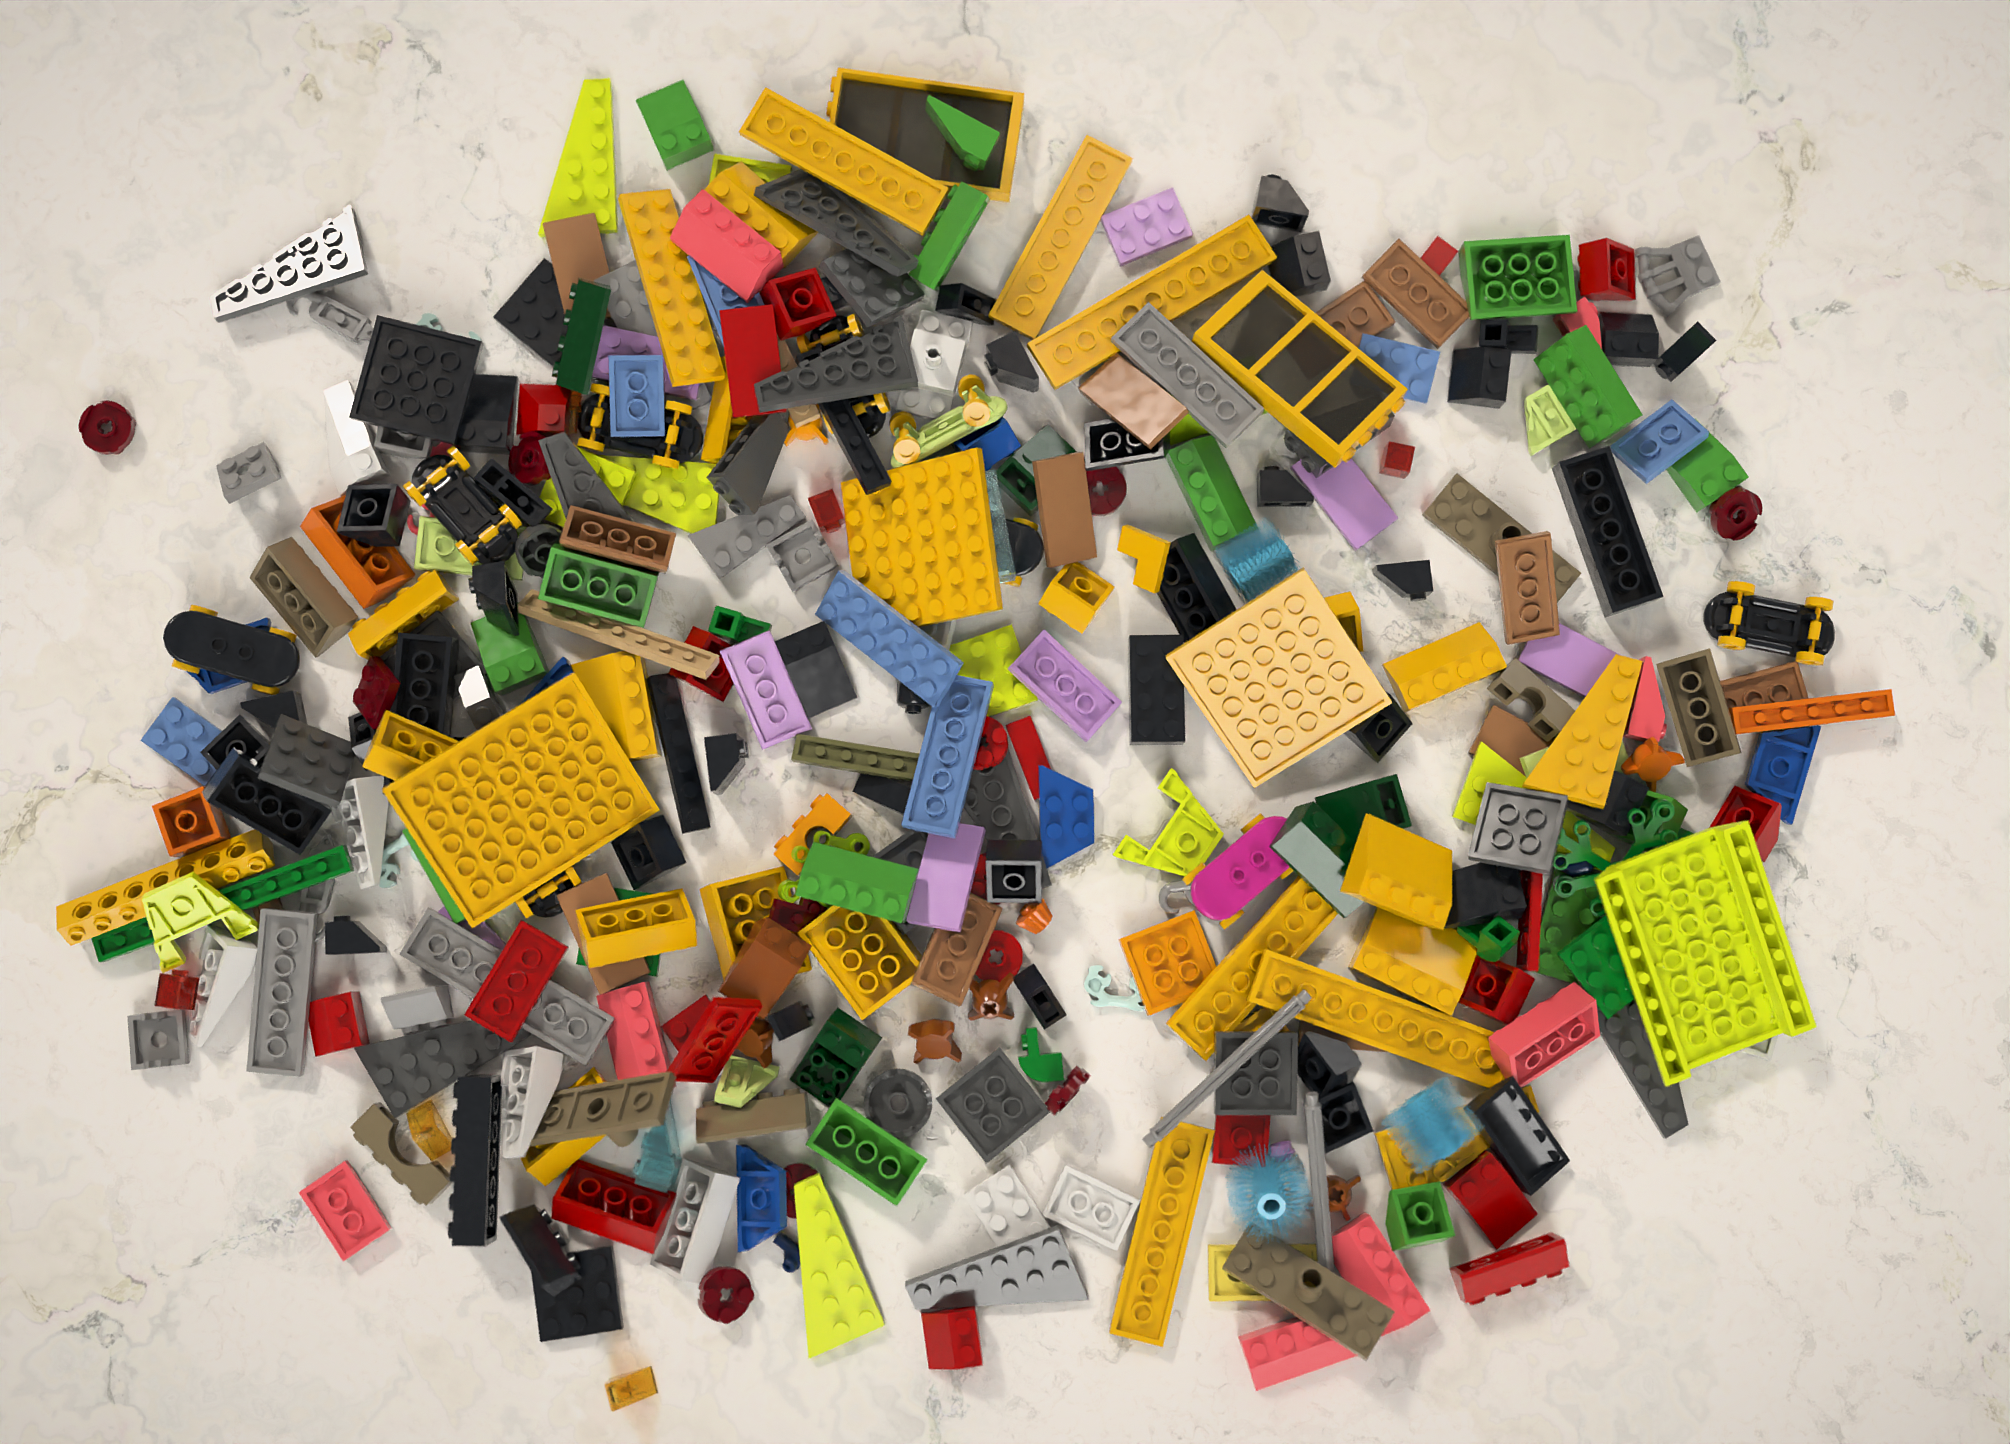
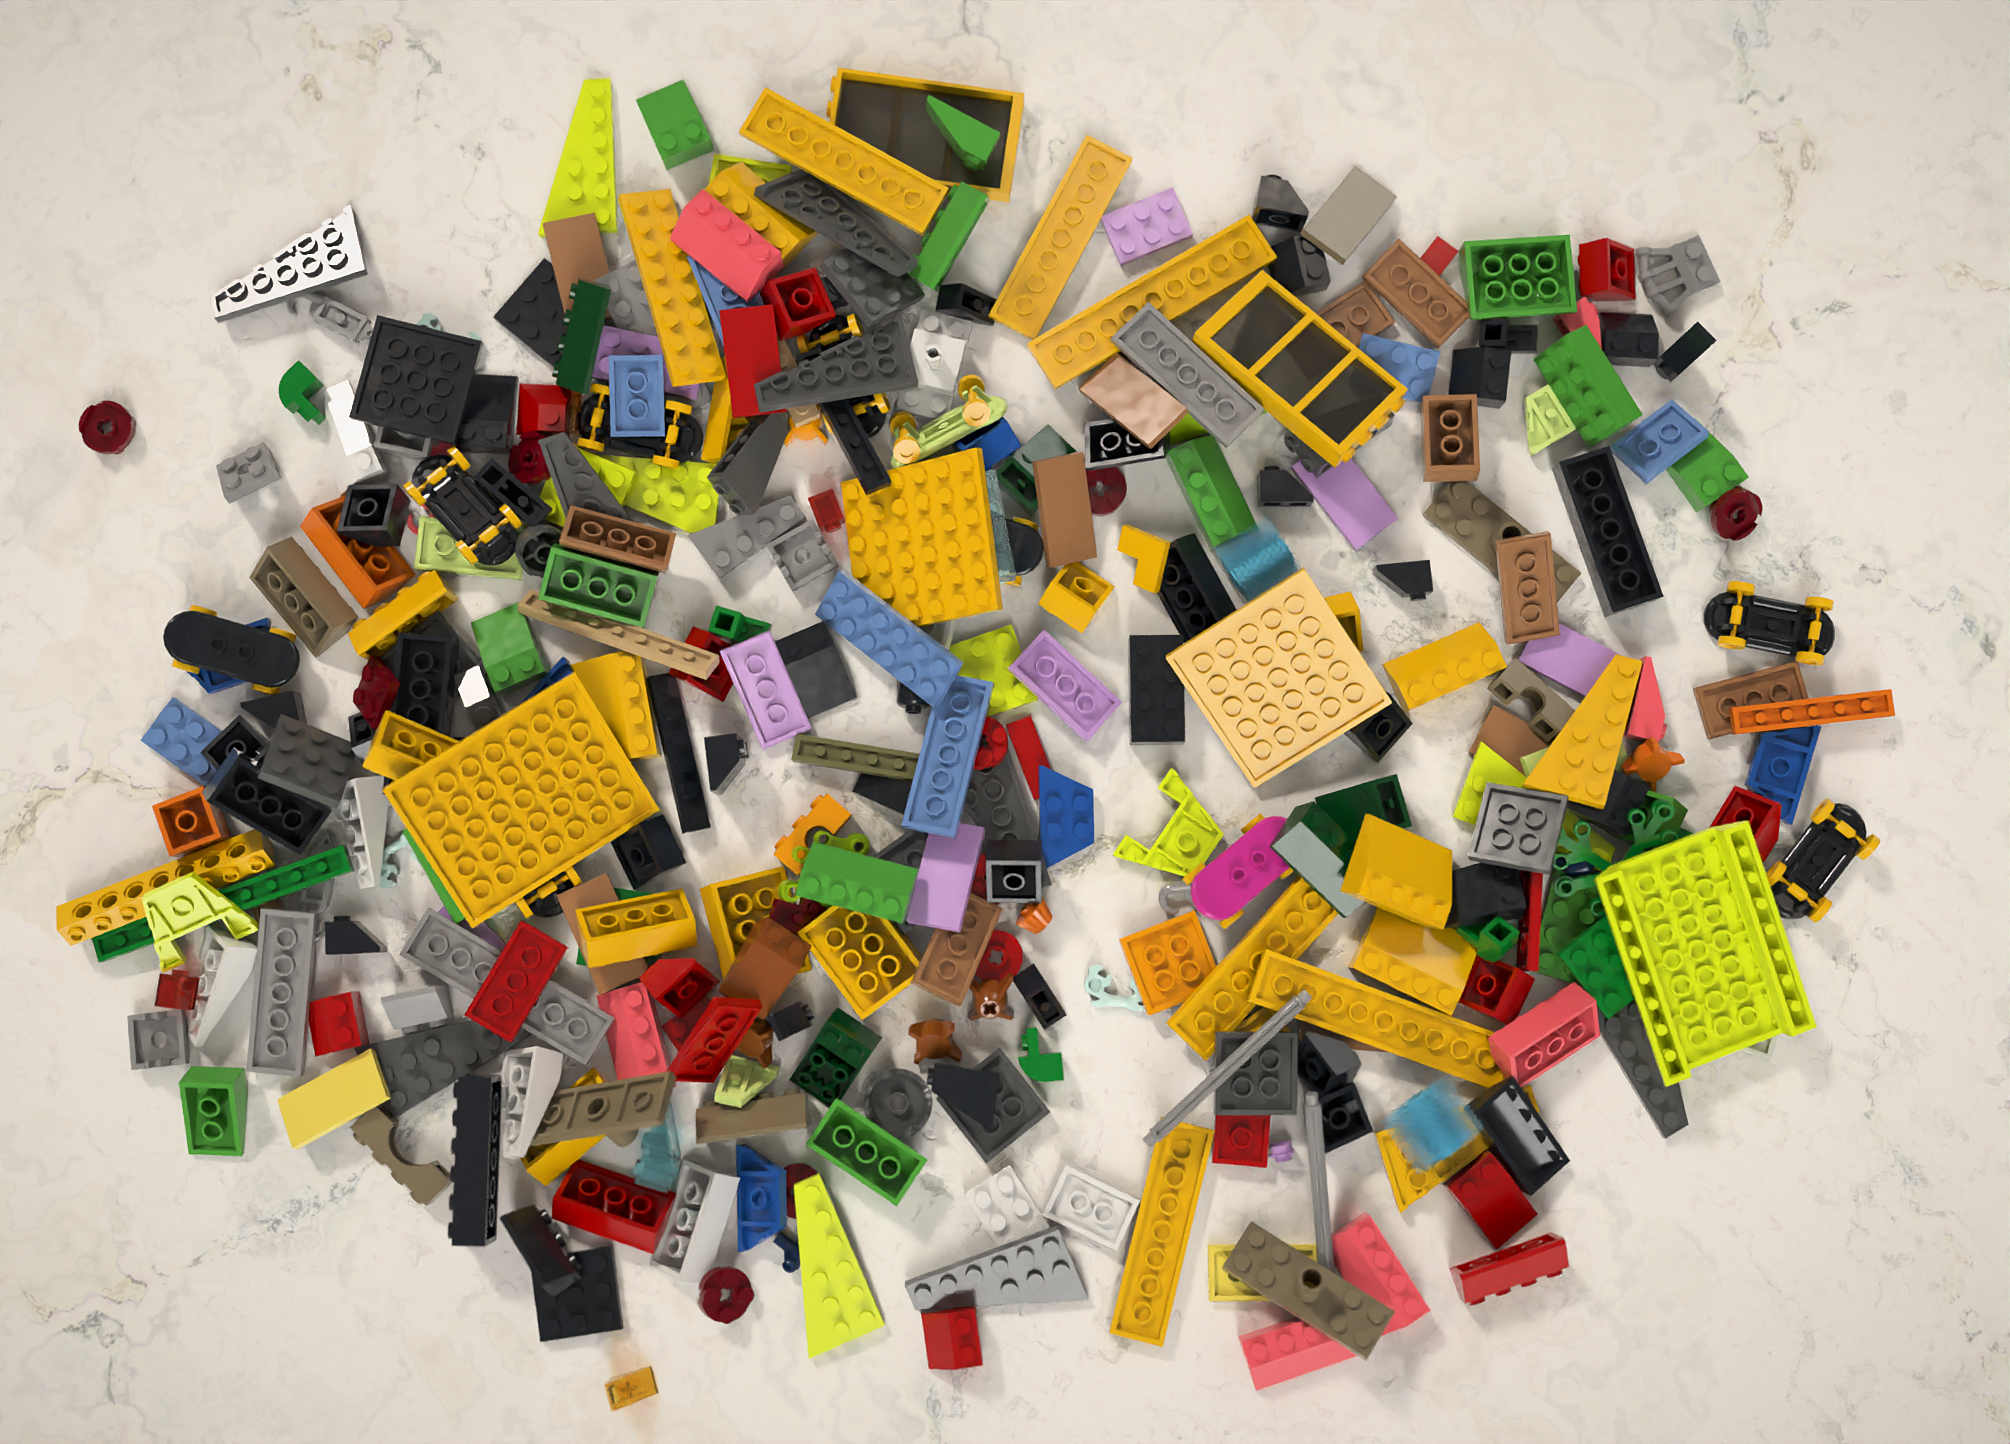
coral plate [299,1160,392,1261] -> none
clear yellow slope [406,1099,452,1161] -> none
black slope [468,561,520,636] -> none
black slope [984,331,1039,393] -> none
dark red plate [1044,1066,1091,1116] -> none
medium azure piece [1225,1142,1313,1244] -> none
dark orange piece [1304,1175,1361,1221] -> none
clear red brick [1379,441,1415,479] -> none
bright green slope [1385,1181,1455,1251] -> none
dark tan slope [1656,648,1742,768] -> none
none -> bright green slope [179,1066,248,1156]
none -> light yellow tile [277,1049,391,1149]
none -> green brick [278,360,326,425]
none -> red slope [639,958,720,1018]
none -> black slope [926,1063,1000,1129]
none -> tile [1300,166,1397,265]
none -> medium nougat brick [1420,394,1480,482]
none -> black piece [1766,798,1881,923]

